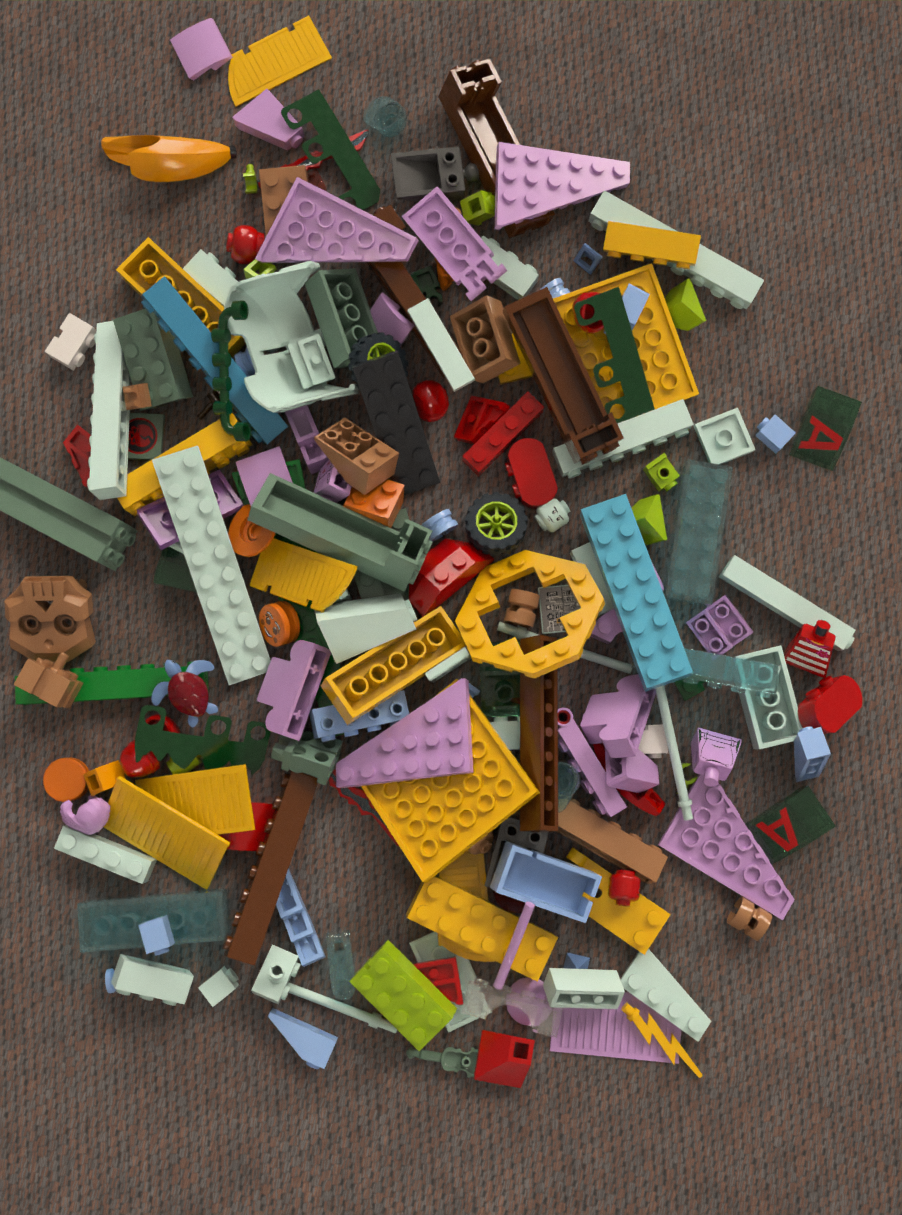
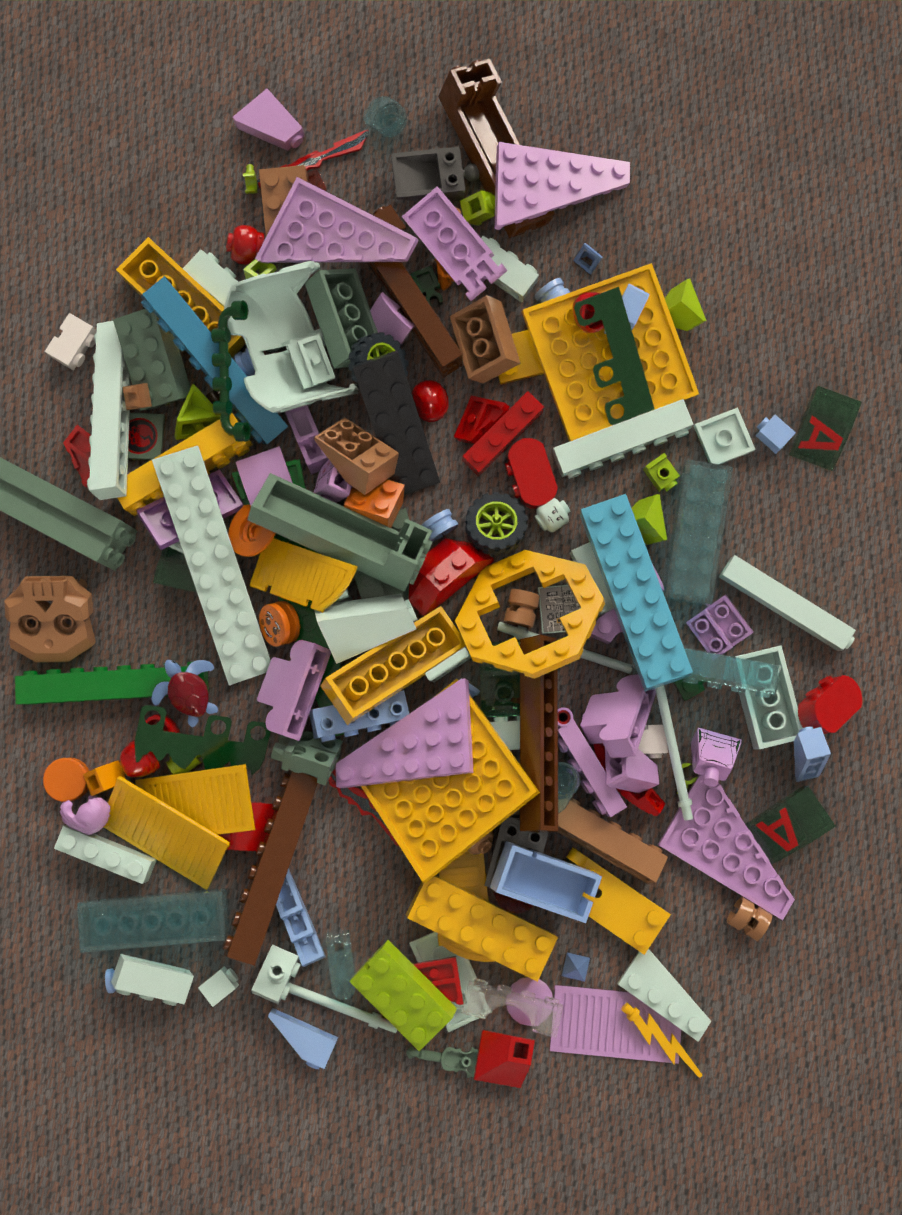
medium nougat brick [14,652,83,708] -> none
light orange piece [101,135,237,182] -> none
light blue brick [138,915,175,956] -> none
lavender slope [170,18,233,81] -> none
yellow piece [228,16,332,107] -> none
dark green piece [281,89,380,210] -> none
light aqua tile [407,298,475,392] -> none
lavender bar [493,902,535,990] -> none
reddish brown brick [503,287,624,465] -> none
light aqua brick [543,968,625,1009] -> none
light aqua brick [588,190,764,310] -> none
yellow brick [603,221,701,269] -> none
red head [608,870,641,907] -> none
red torso [784,620,836,678] -> none
none -> lime slope [175,384,220,440]

